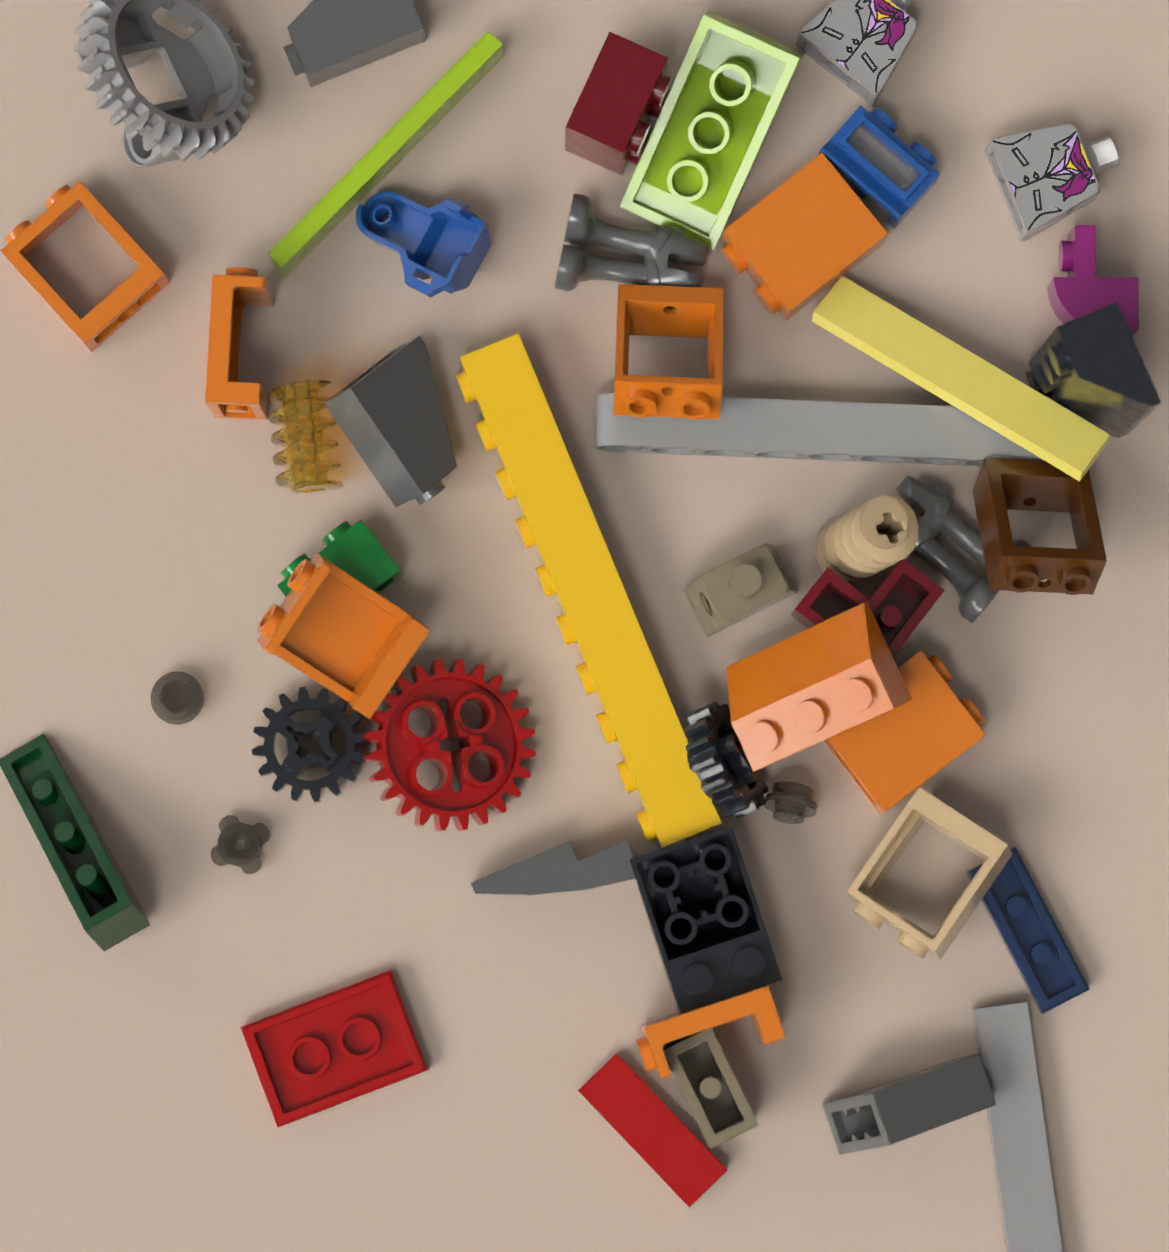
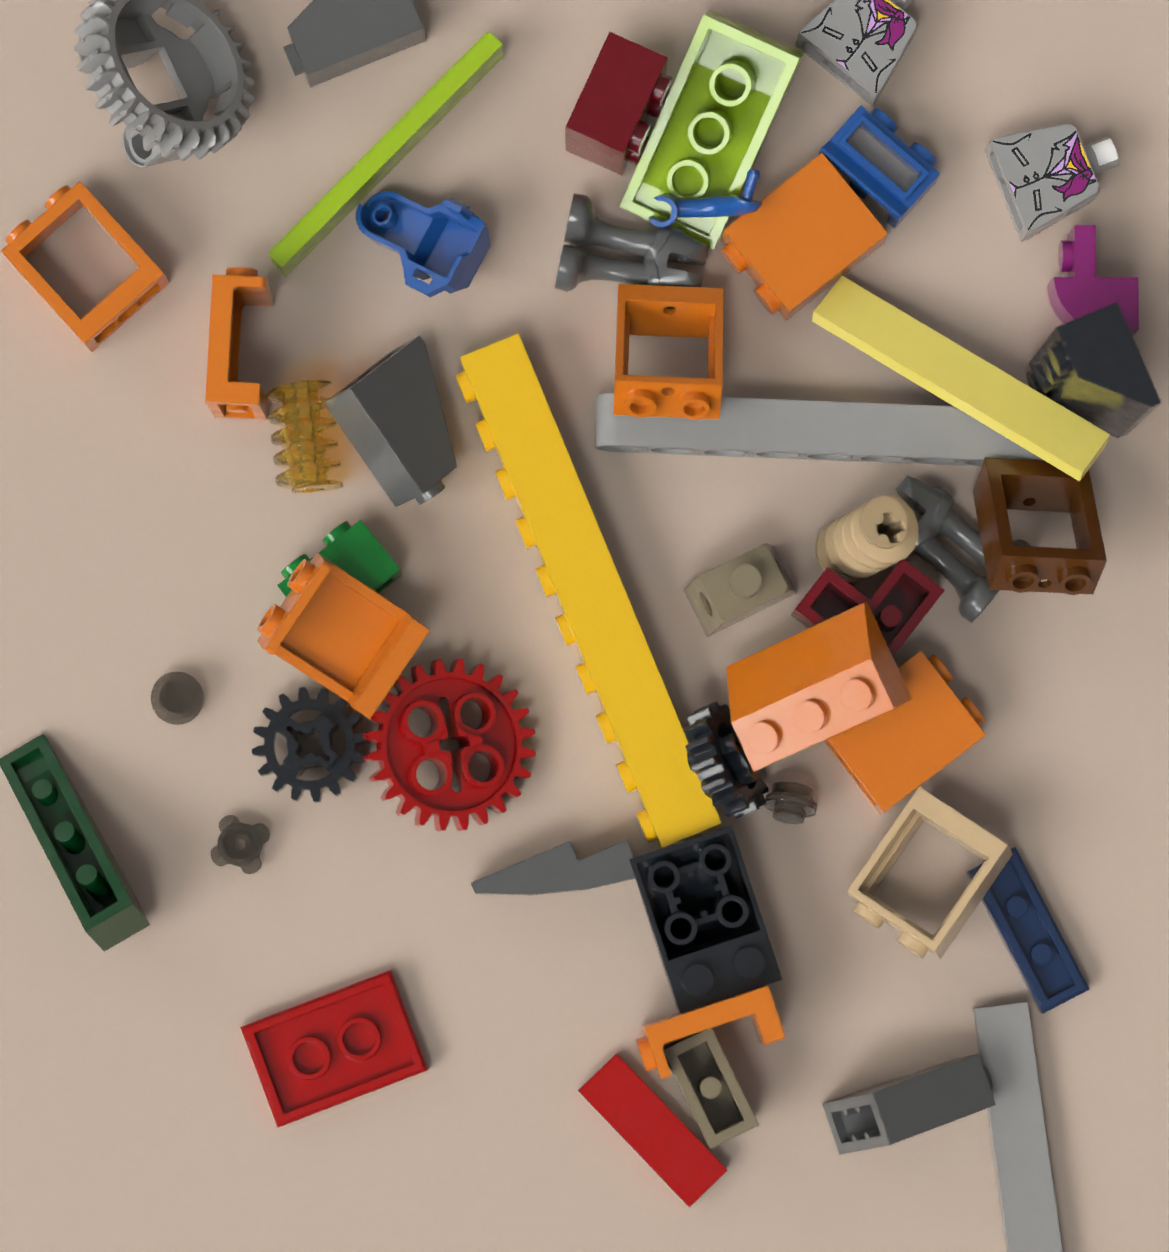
none -> blue piece [649,168,762,227]

